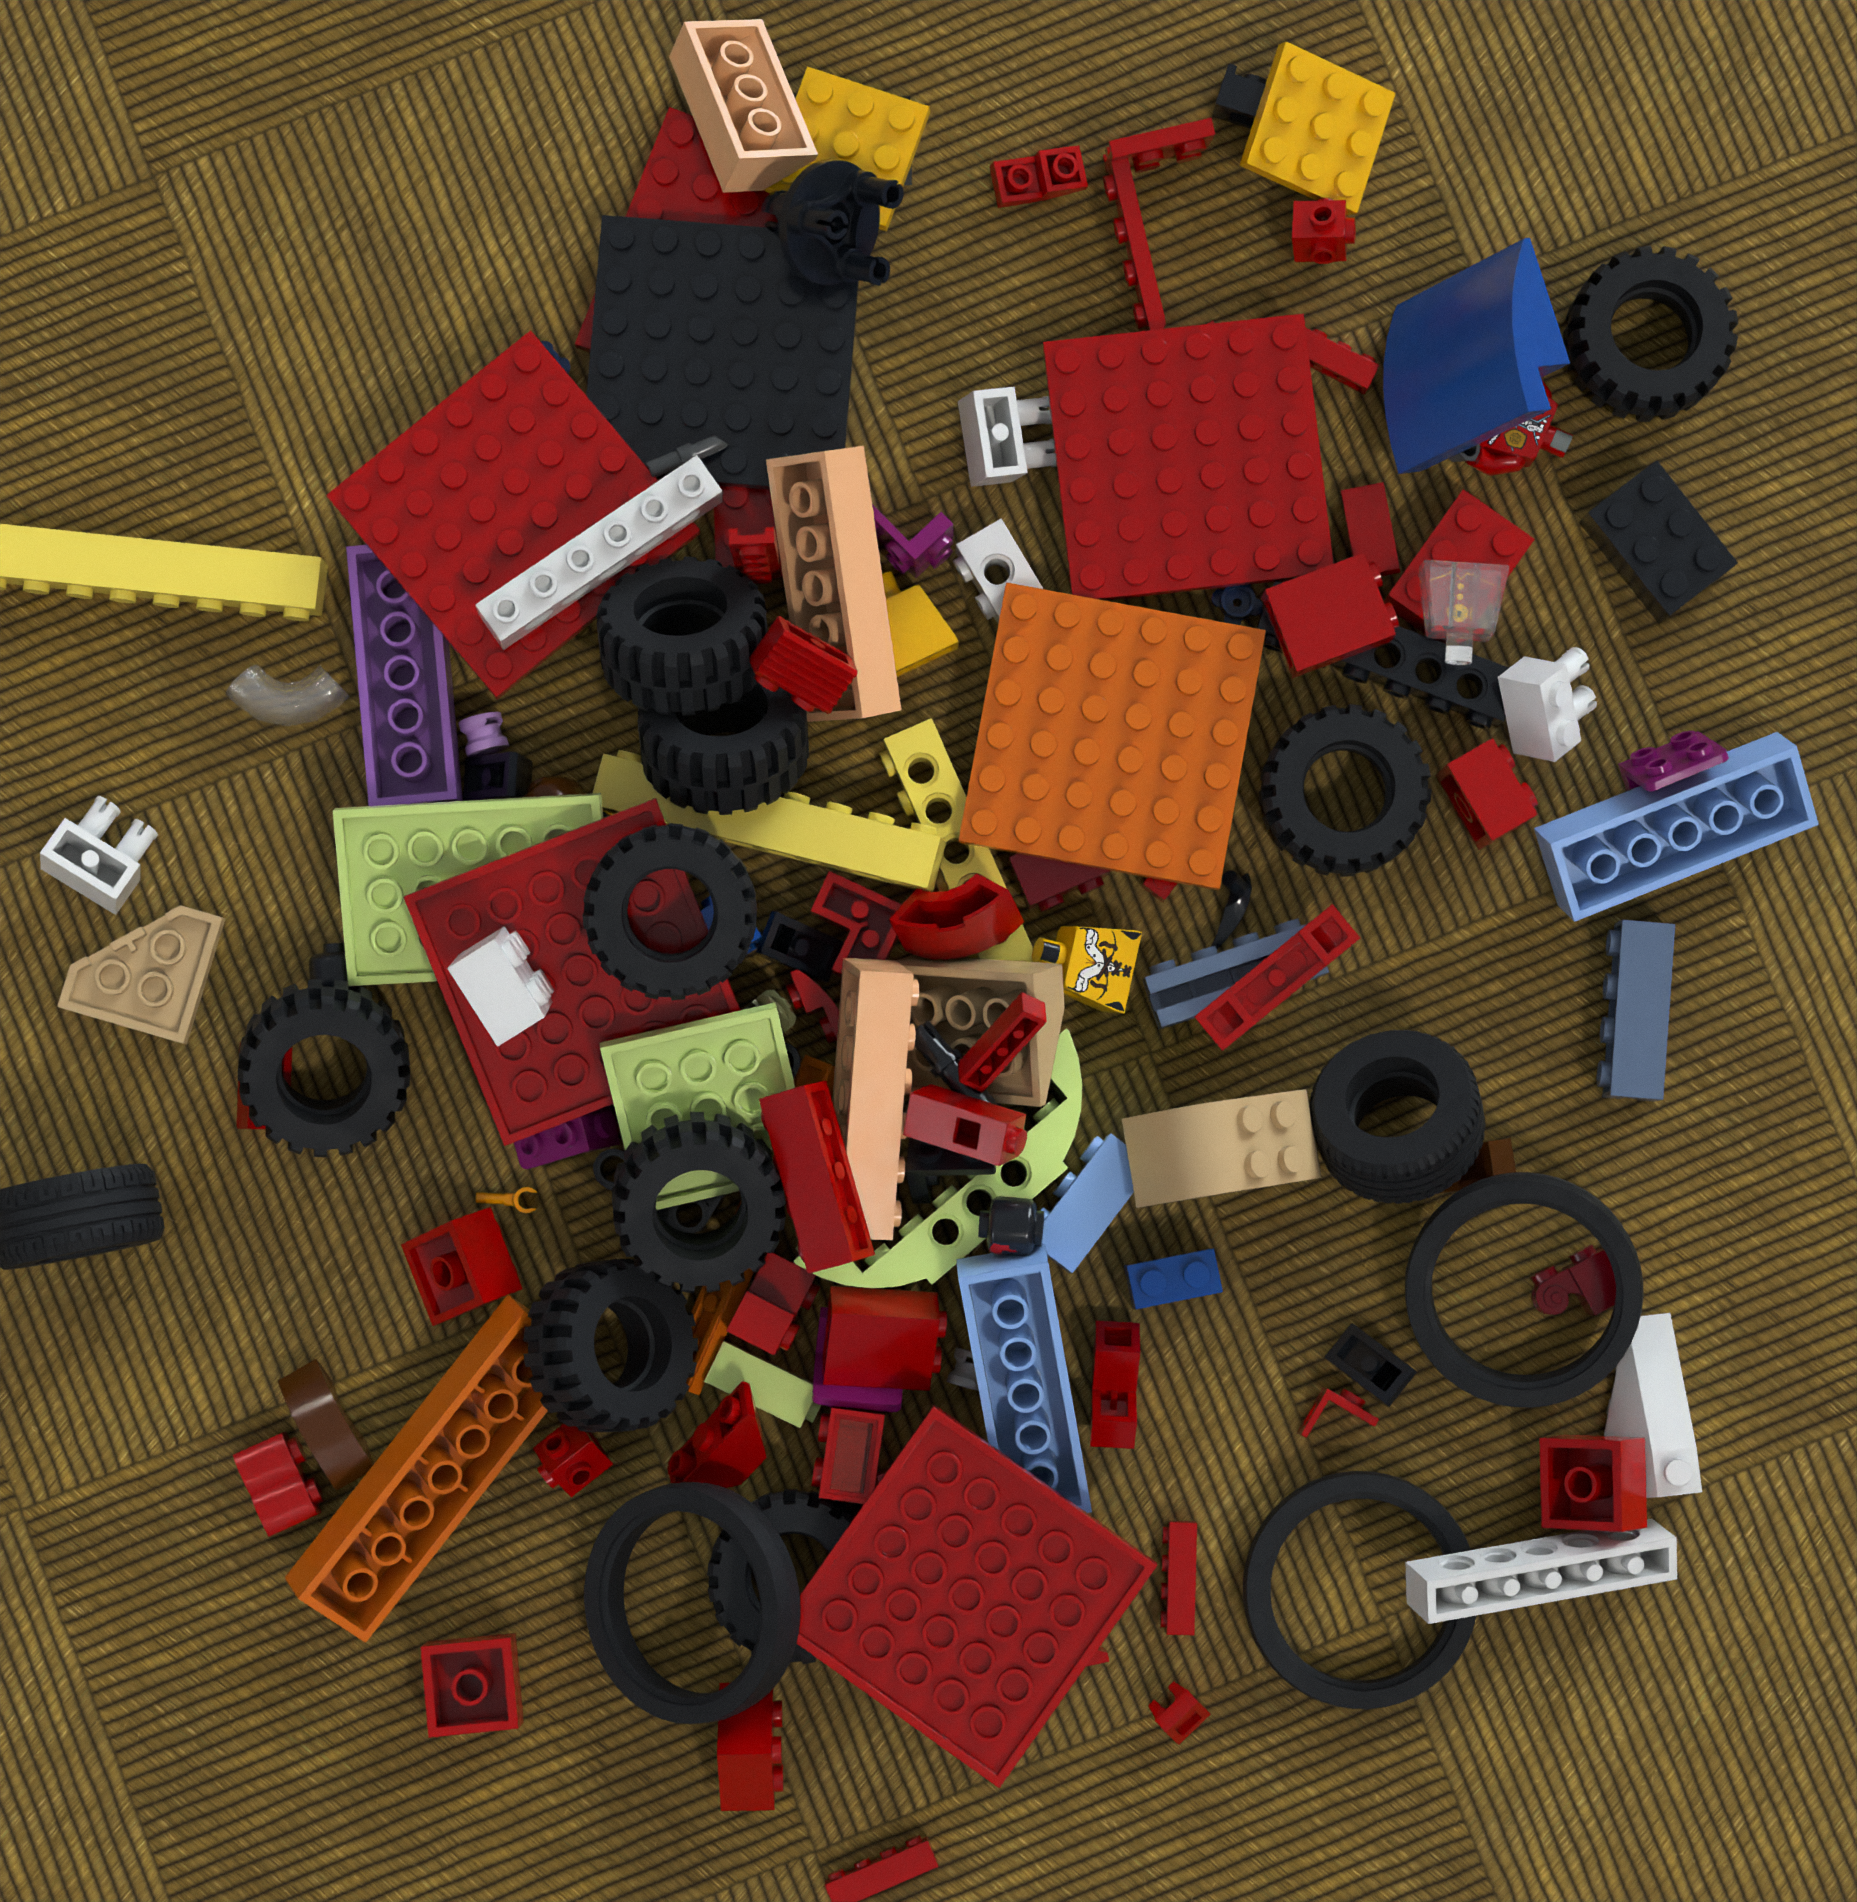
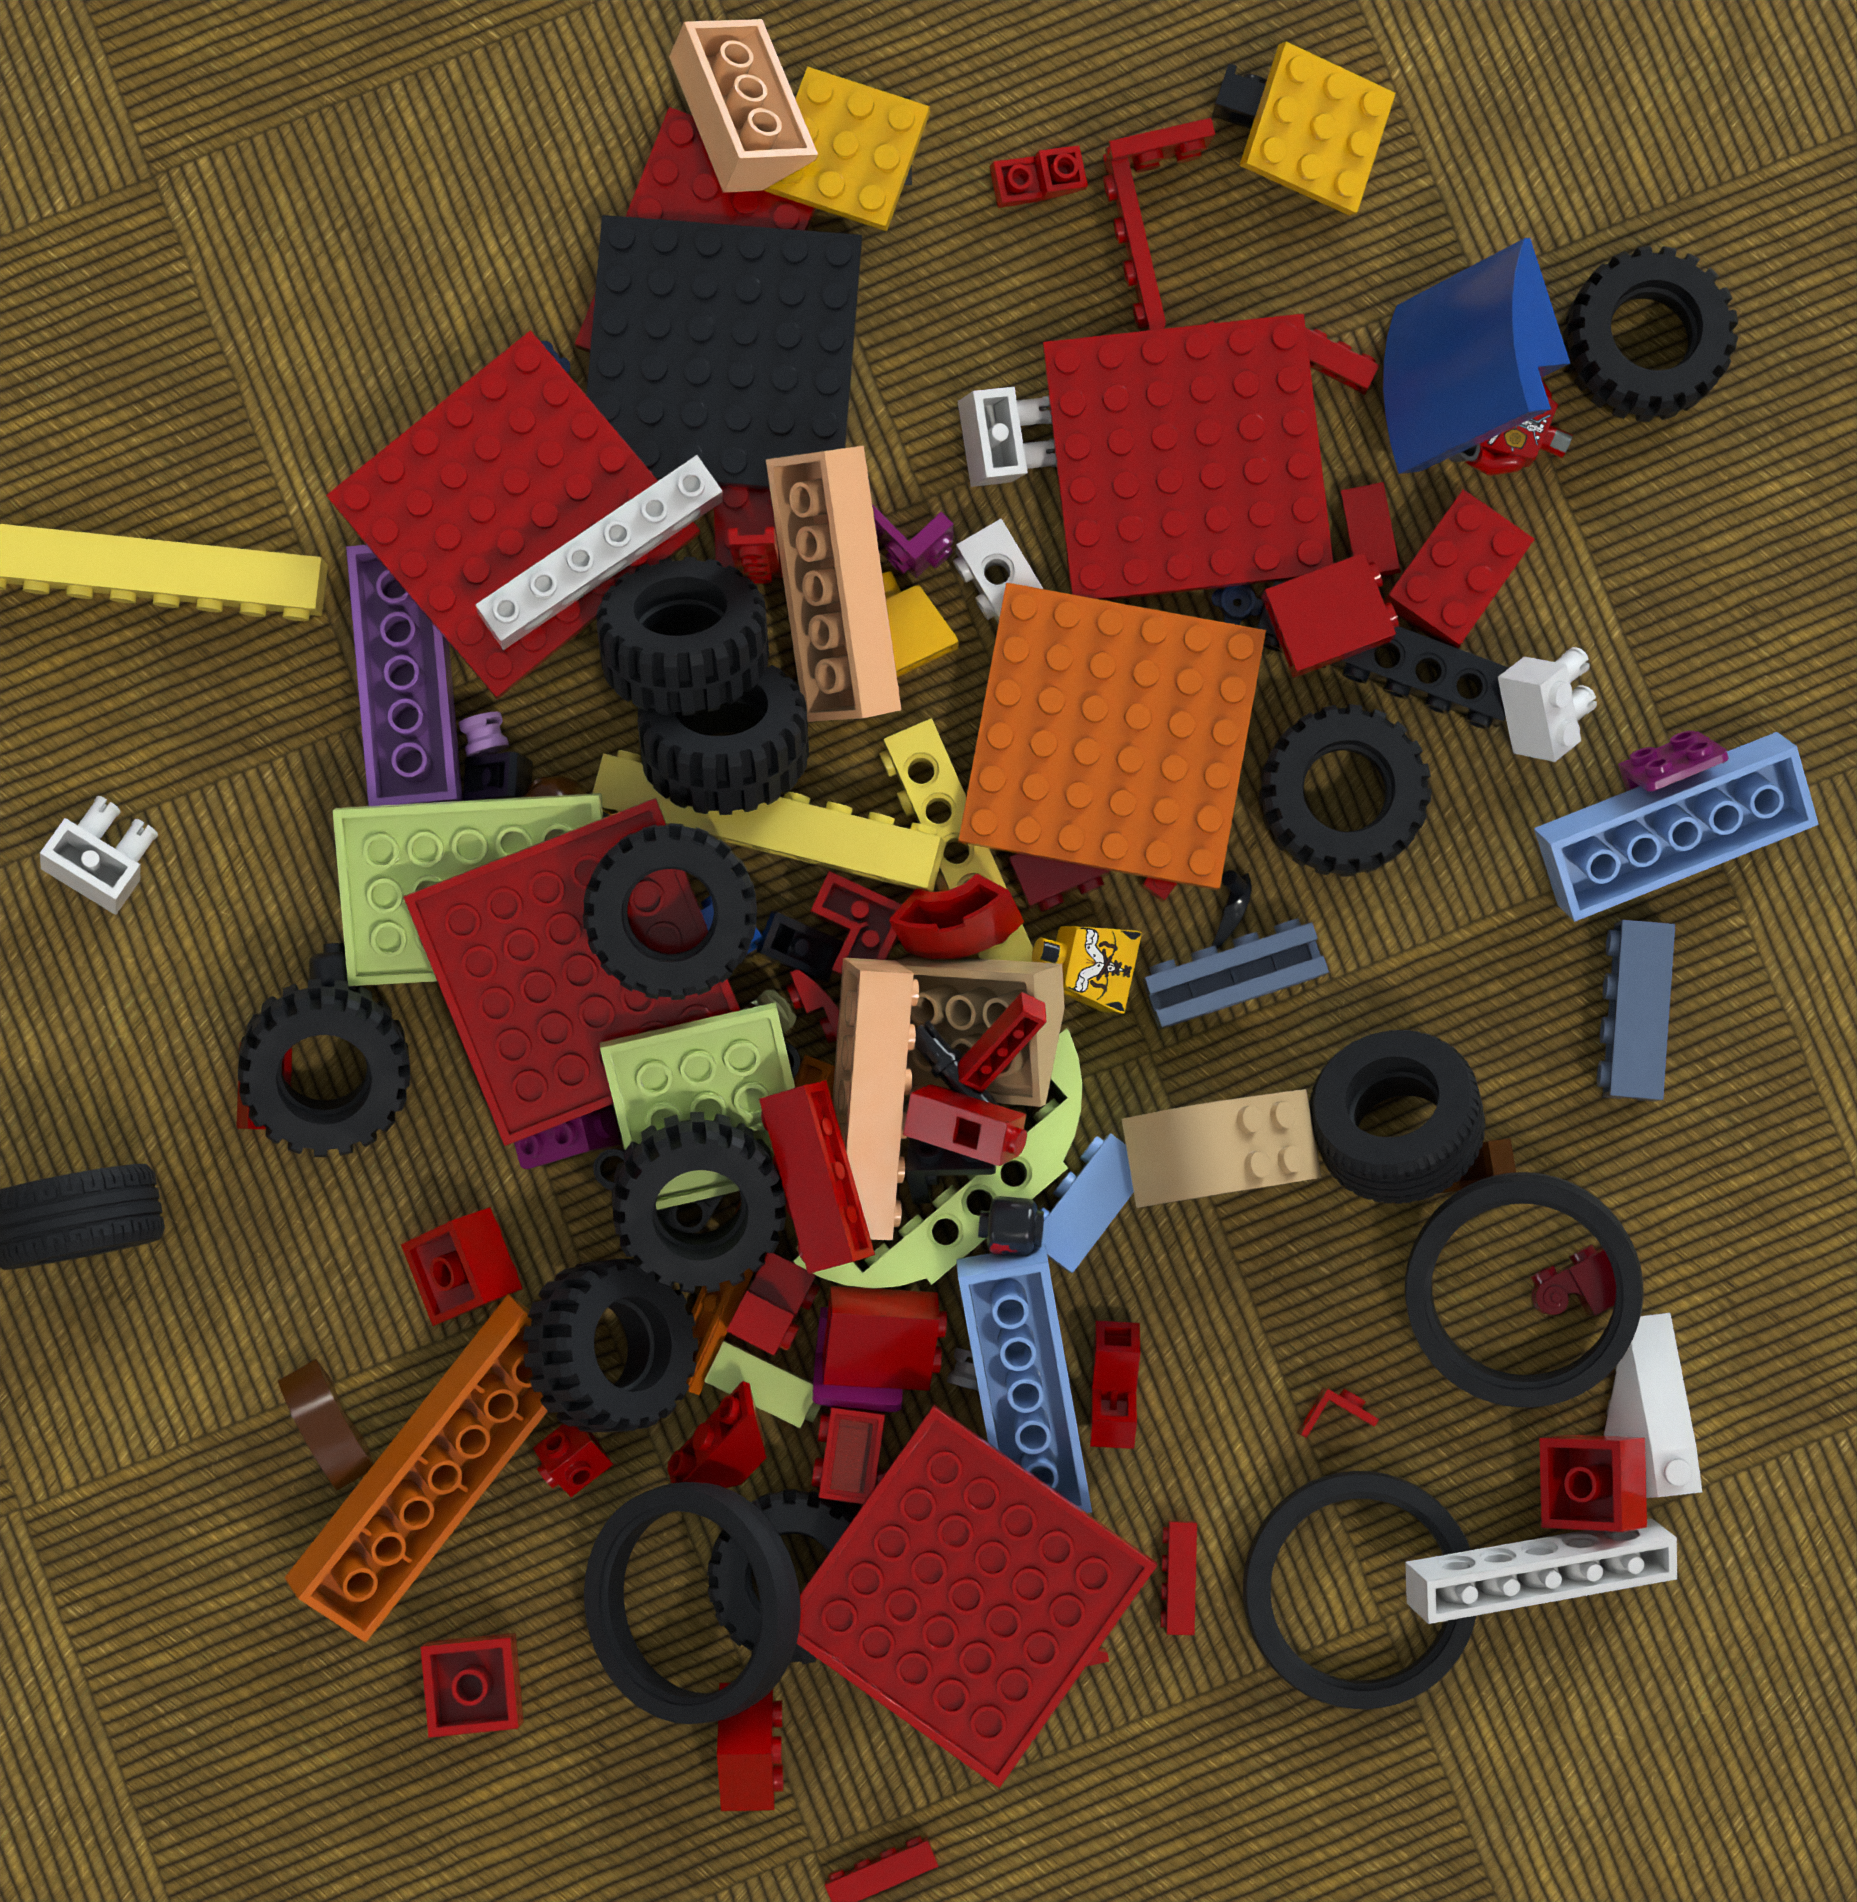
tan plate [57,905,225,1045] -> none
clear cylinder [226,664,350,726] -> none
red brick [233,1431,325,1537] -> none
white brick [447,926,554,1047] -> none
light orange hand [476,1187,537,1213] -> none
dark grey piece [646,435,729,477] -> none
red brick [749,616,858,714] -> none
black piece [761,159,904,286] -> none
blue brick [1124,1248,1223,1310] -> none
red tile [1148,1681,1211,1745] -> none
red slope [1194,904,1361,1051] -> none
red brick [1292,198,1356,264] -> none
black slope [1325,1323,1417,1407] -> none
clear torso [1418,560,1509,665] -> none
red brick [1435,738,1538,850] -> none
black brick [1579,460,1738,624] -> none

